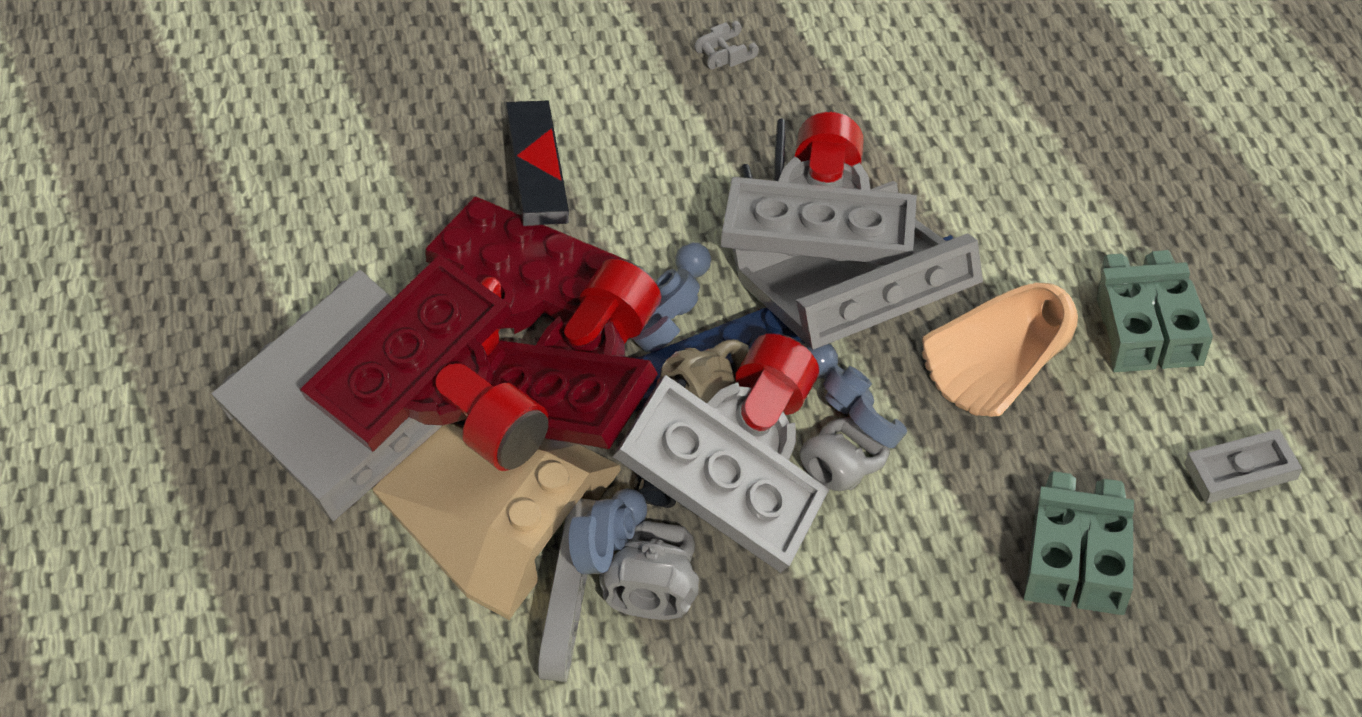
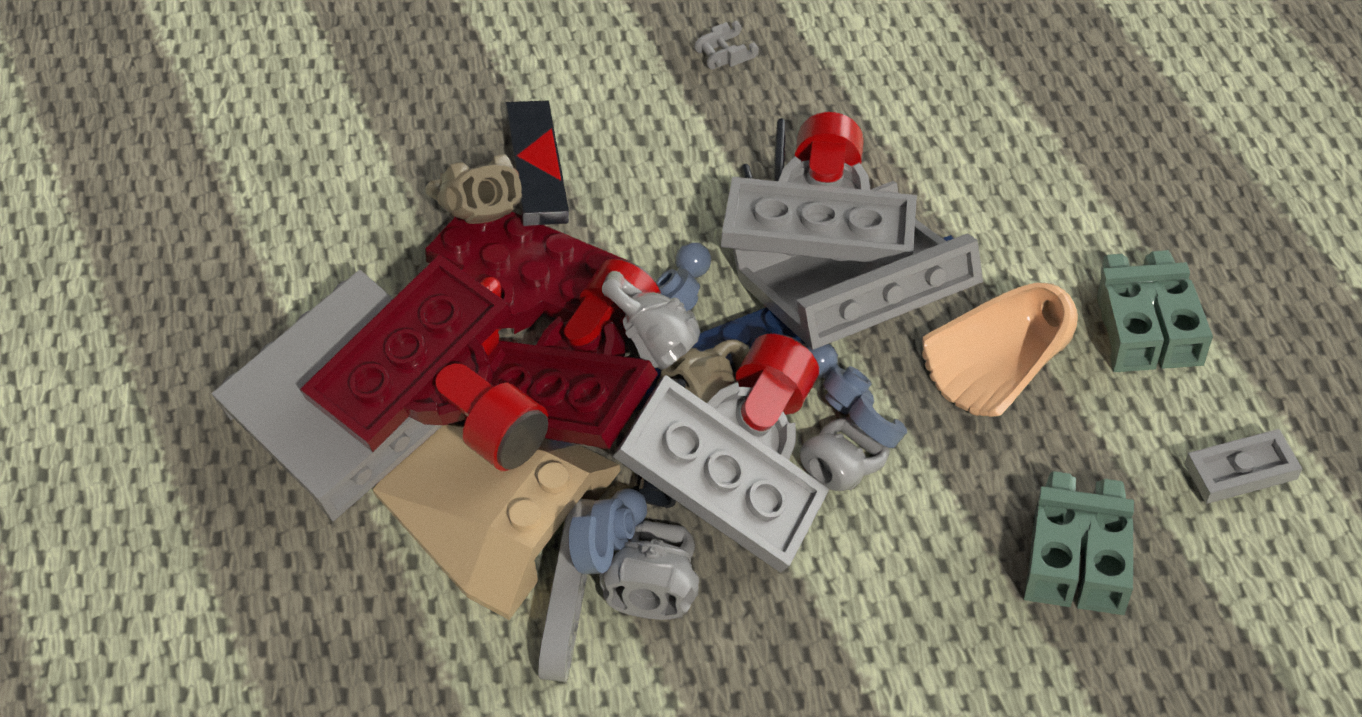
none -> dark tan piece [424,154,523,224]
none -> light grey piece [602,271,700,370]

